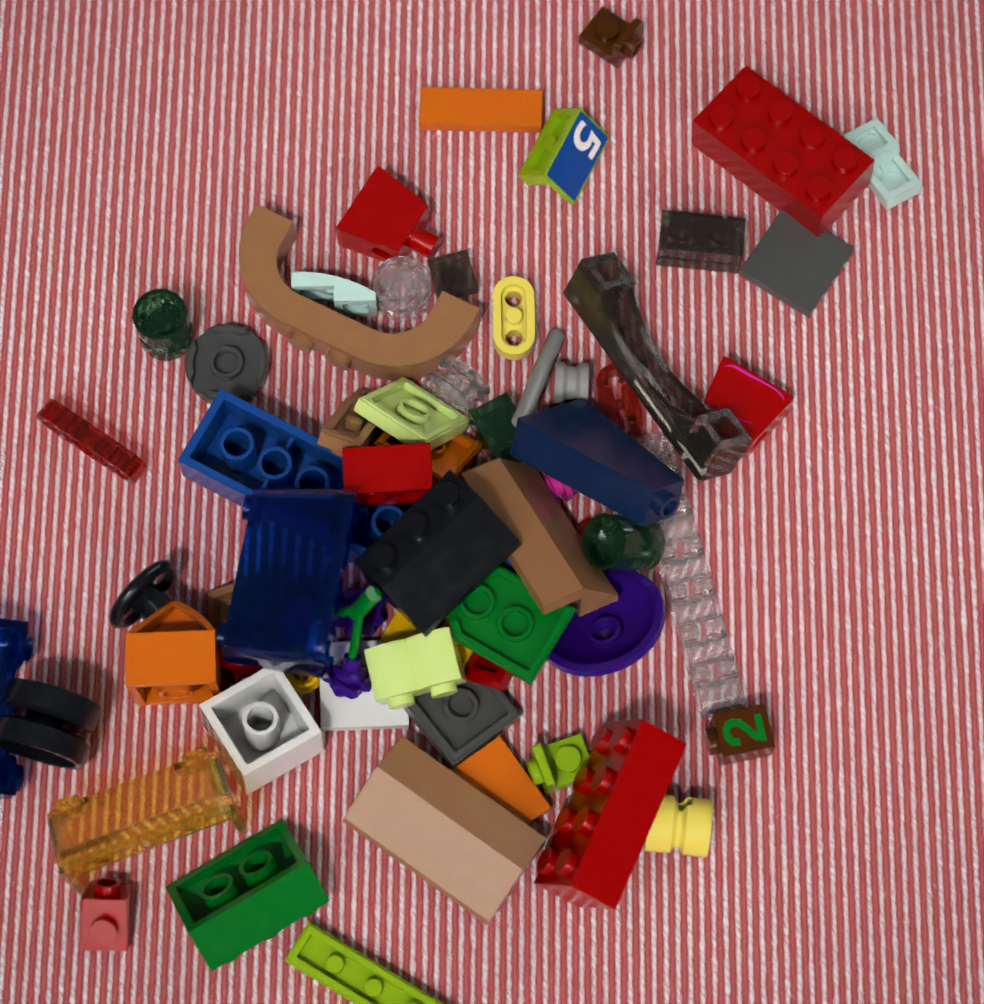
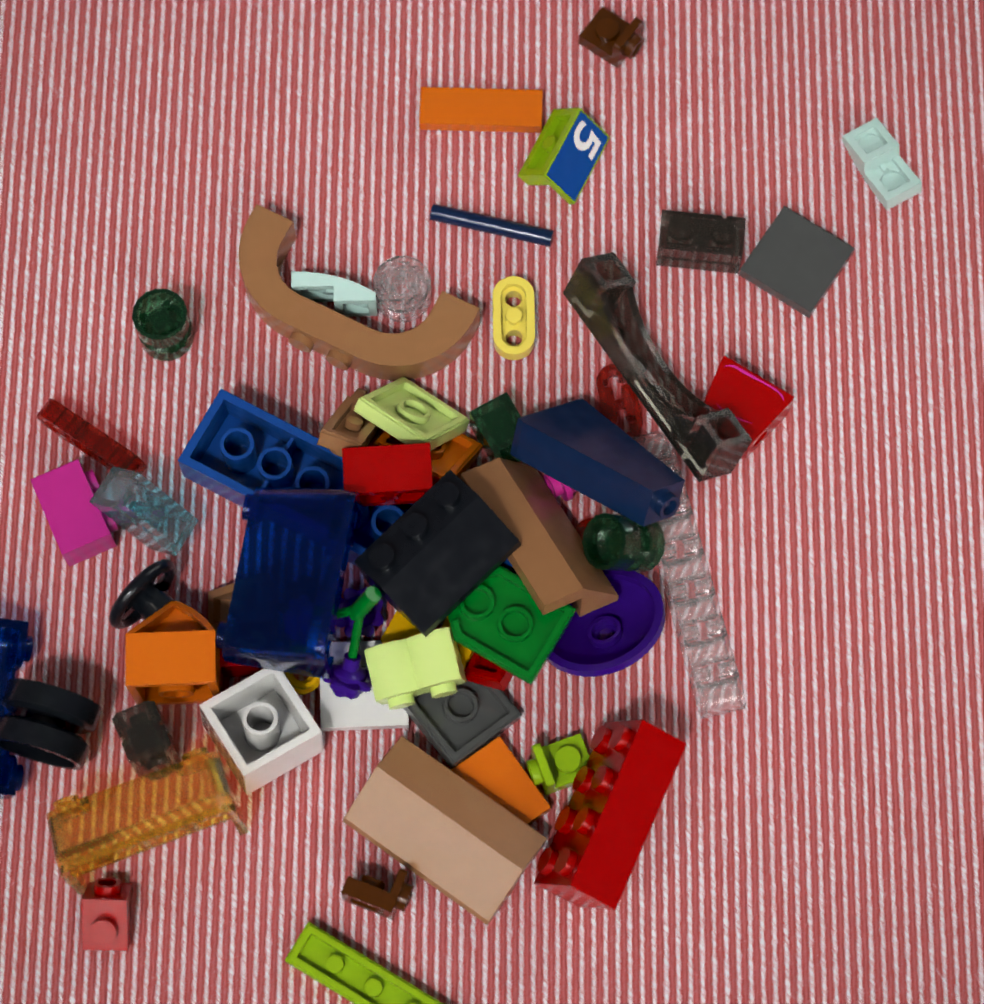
green slope [165,819,330,972] -> none
dark grey tile [184,323,270,404] -> none
red torso [336,166,442,266] -> none
clear wheel [423,354,490,418] -> none
clear smoke plate [427,249,478,299] -> none
light grey bar [511,329,564,427] -> none
light grey wheel [554,362,589,404] -> none
light yellow wheel [644,794,713,858] -> none
red brick [691,65,875,238] -> none
reddish brown brick [704,704,775,766] -> none
none -> dark pink brick [30,459,119,567]
none -> clear light blue brick [90,466,199,556]
none -> clear smoke brick [112,700,182,783]
none -> reddish brown bracket [341,868,414,920]
none -> dark blue bar [430,204,554,247]

